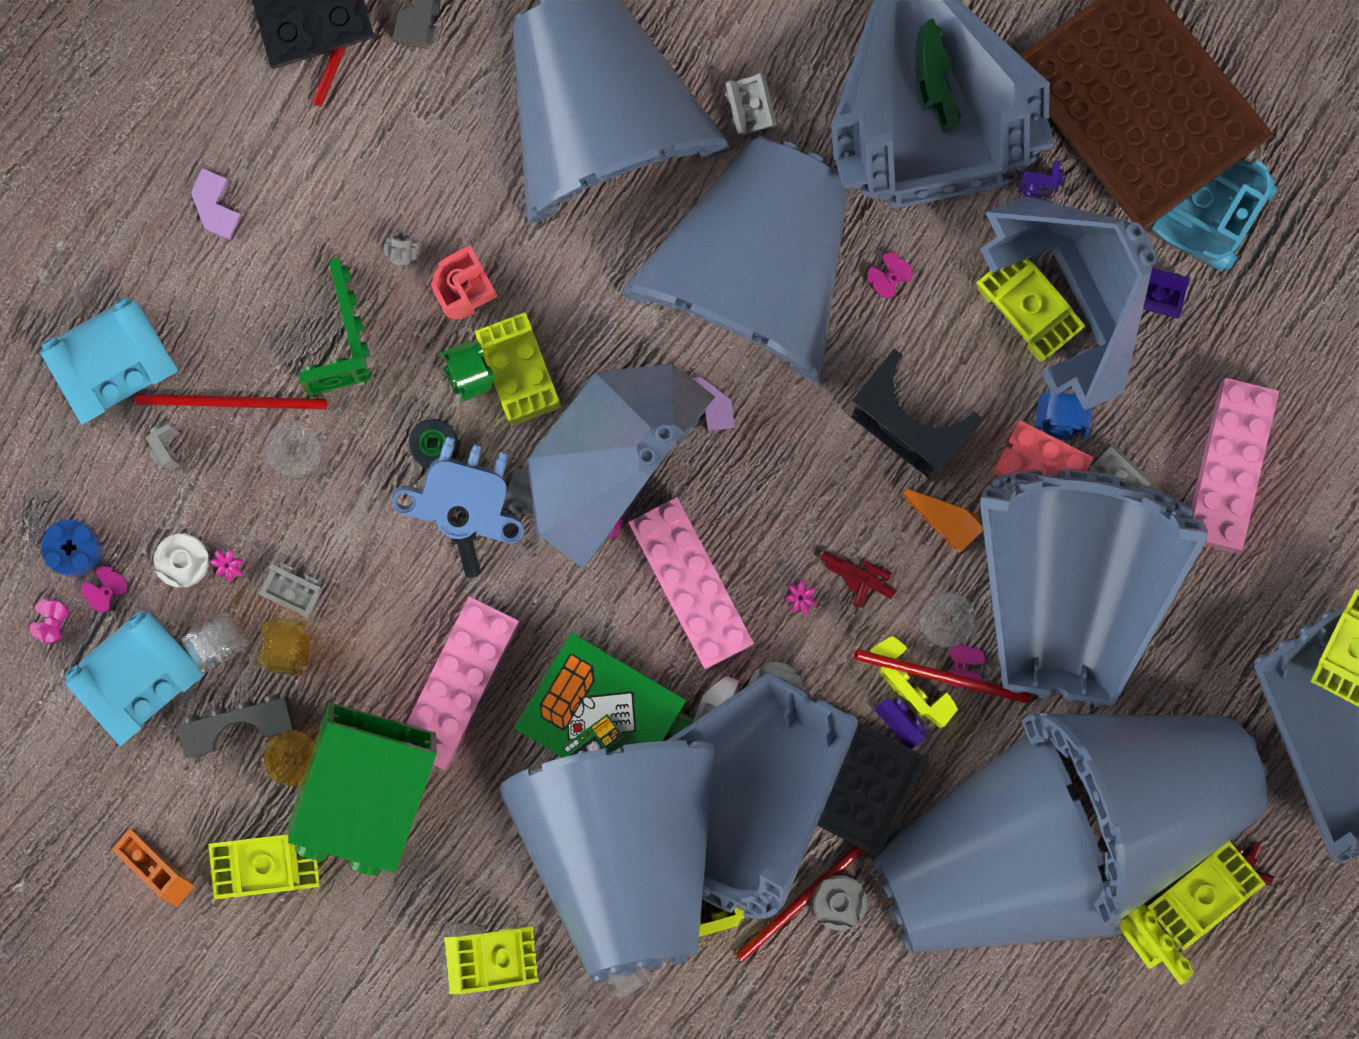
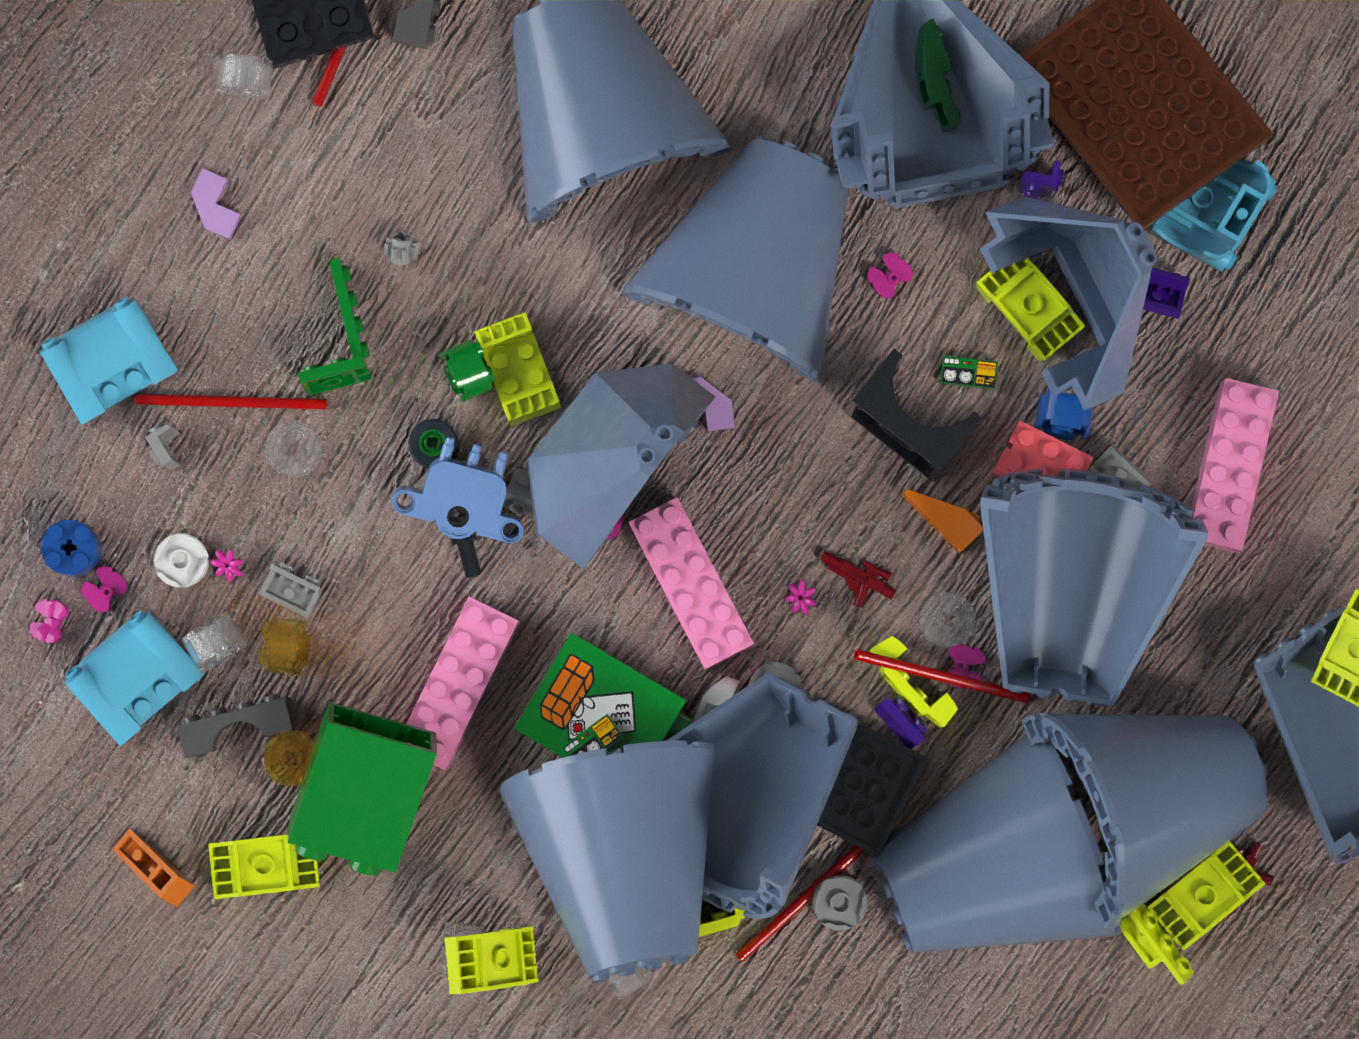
coral brick [431,245,498,319] -> none
light grey bracket [725,73,777,136] -> none
none -> clear brick [216,54,273,100]
none -> tile [940,356,998,390]

